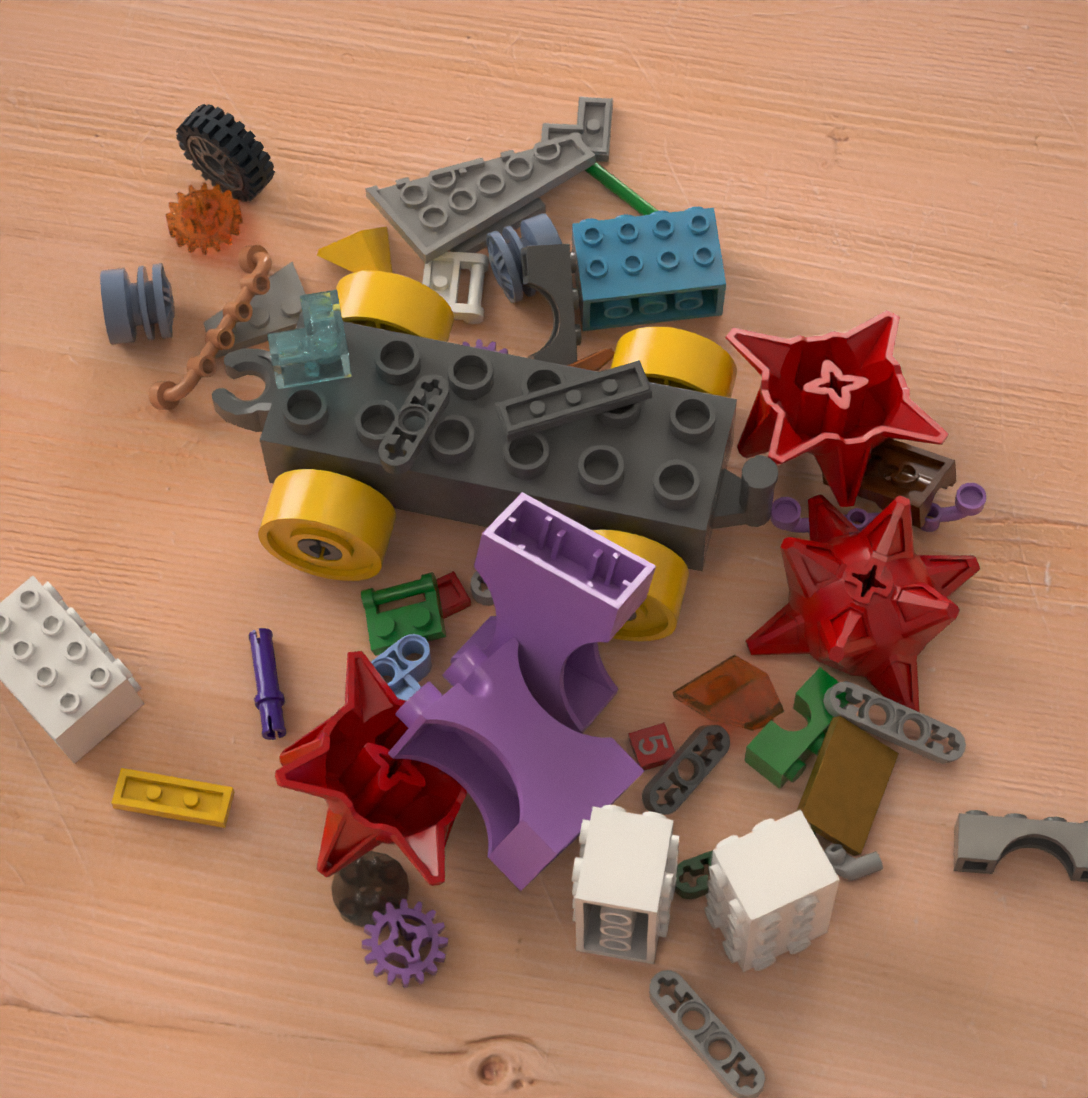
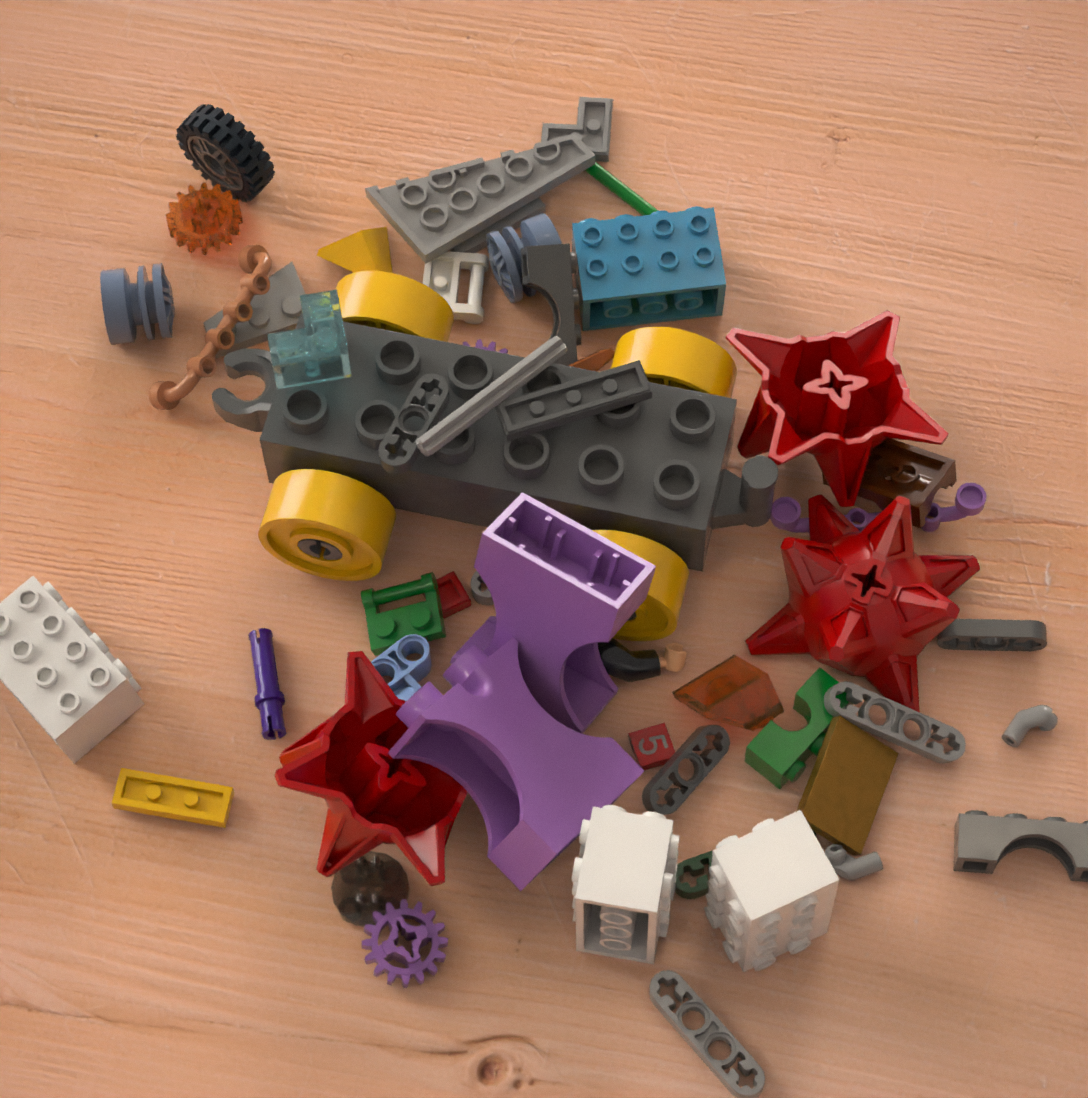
none -> light grey axle [416,336,567,457]
none -> black arm [598,638,687,682]
none -> dark grey beam [937,619,1047,651]
none -> light grey arm [1002,704,1058,747]

